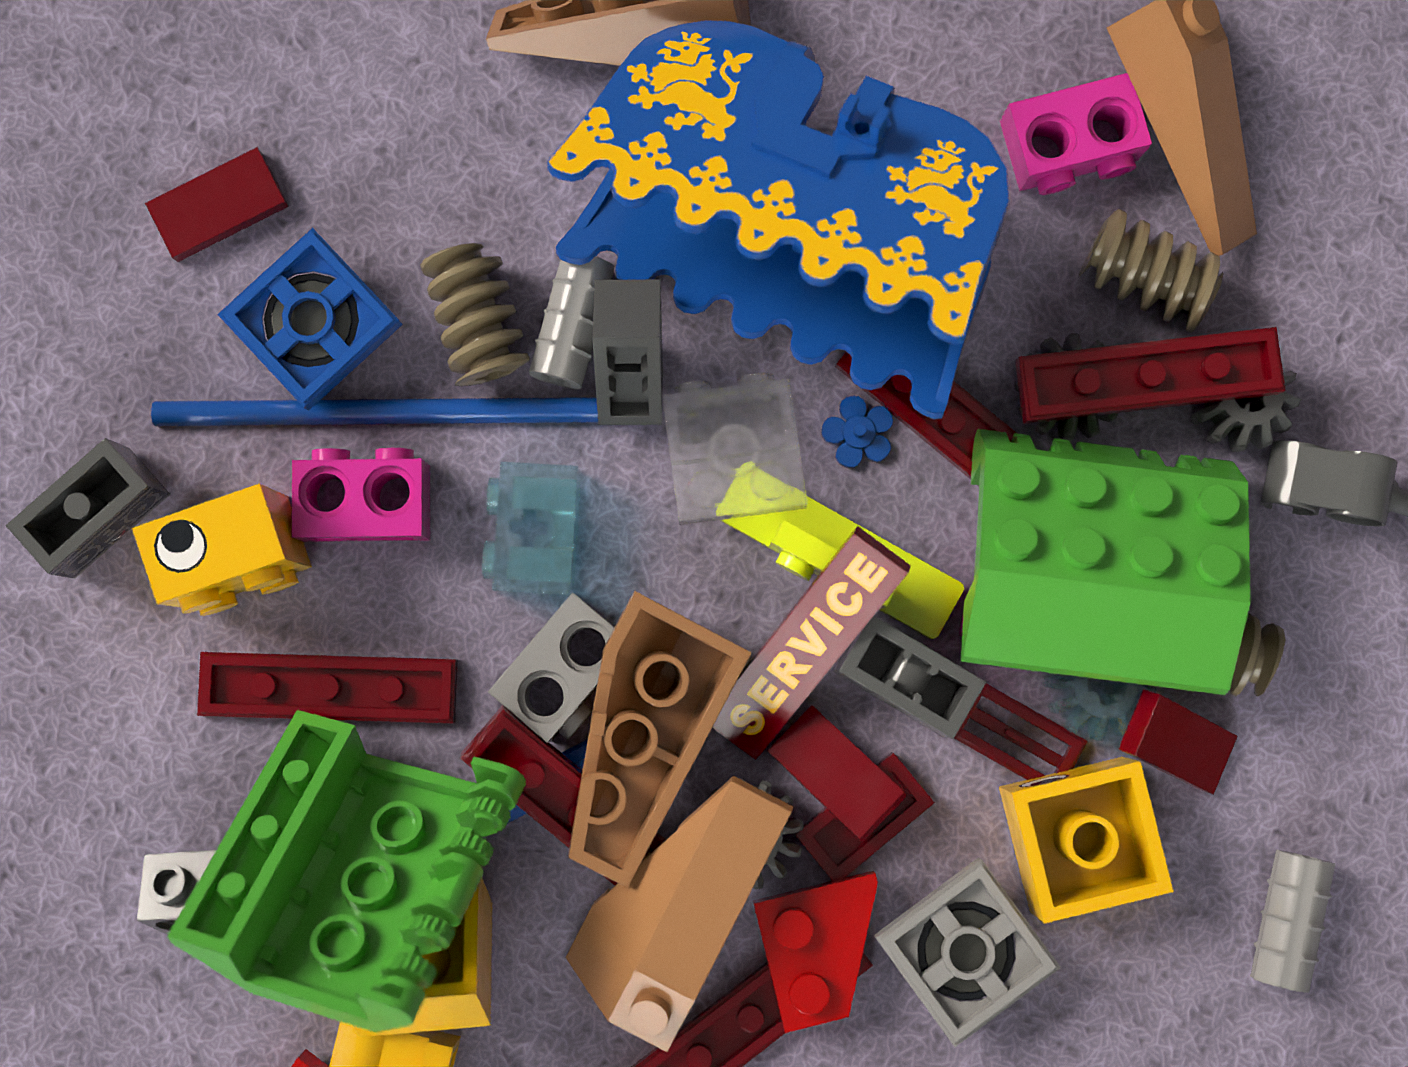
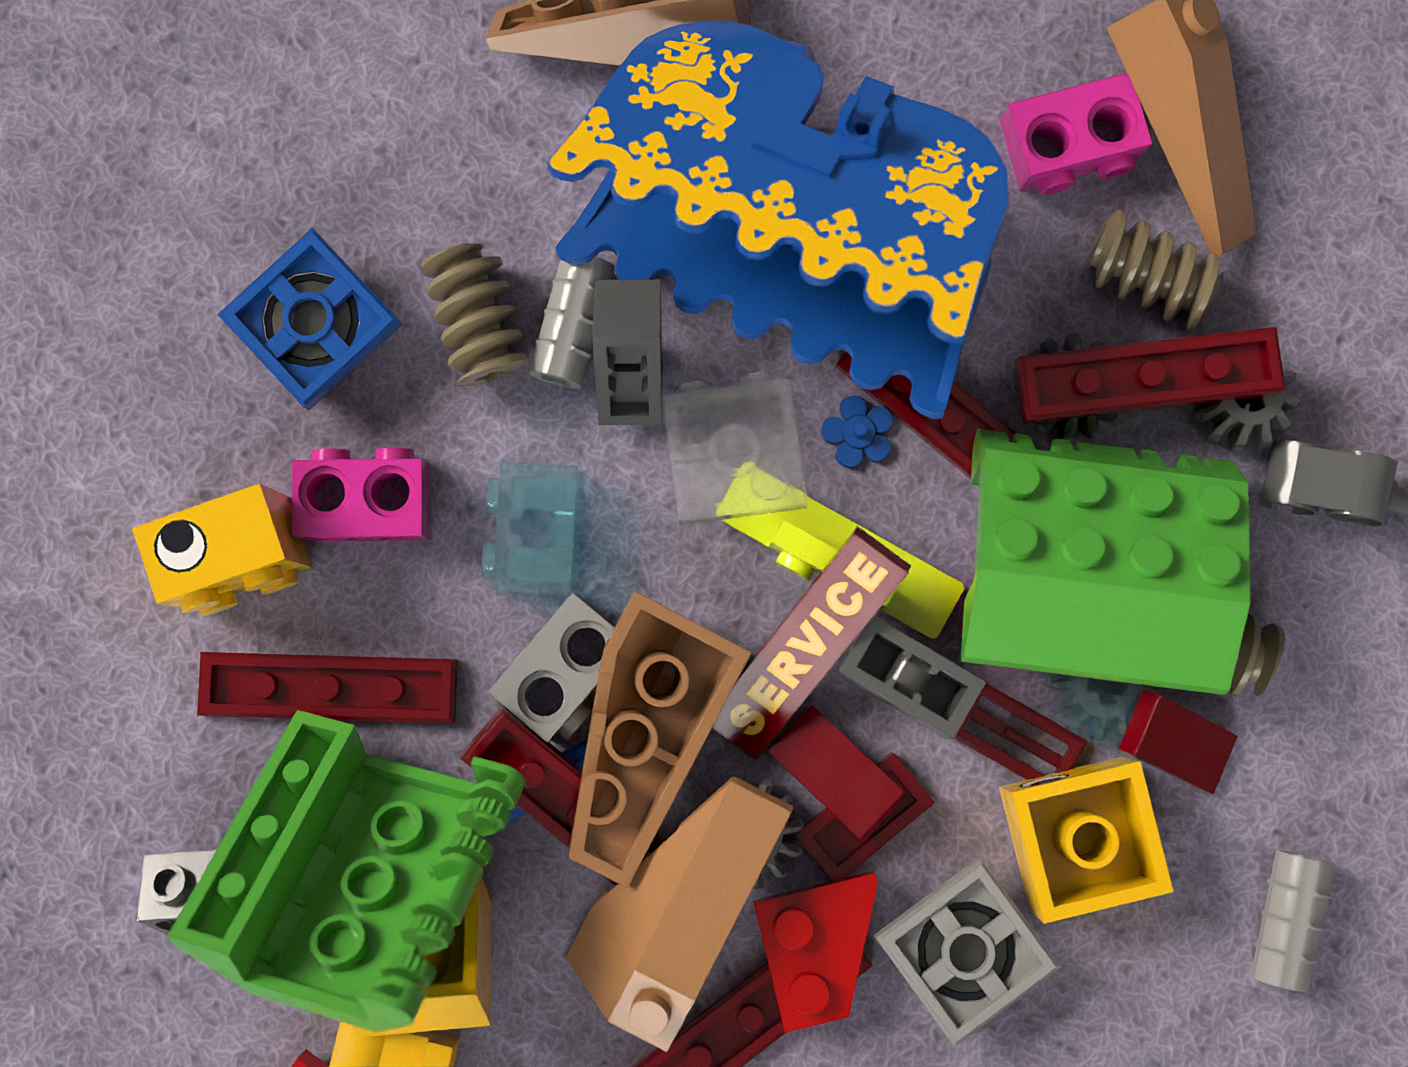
dark grey brick [5,438,170,579] -> none
dark red tile [145,147,289,262] -> none
blue piece [151,397,598,426] -> none

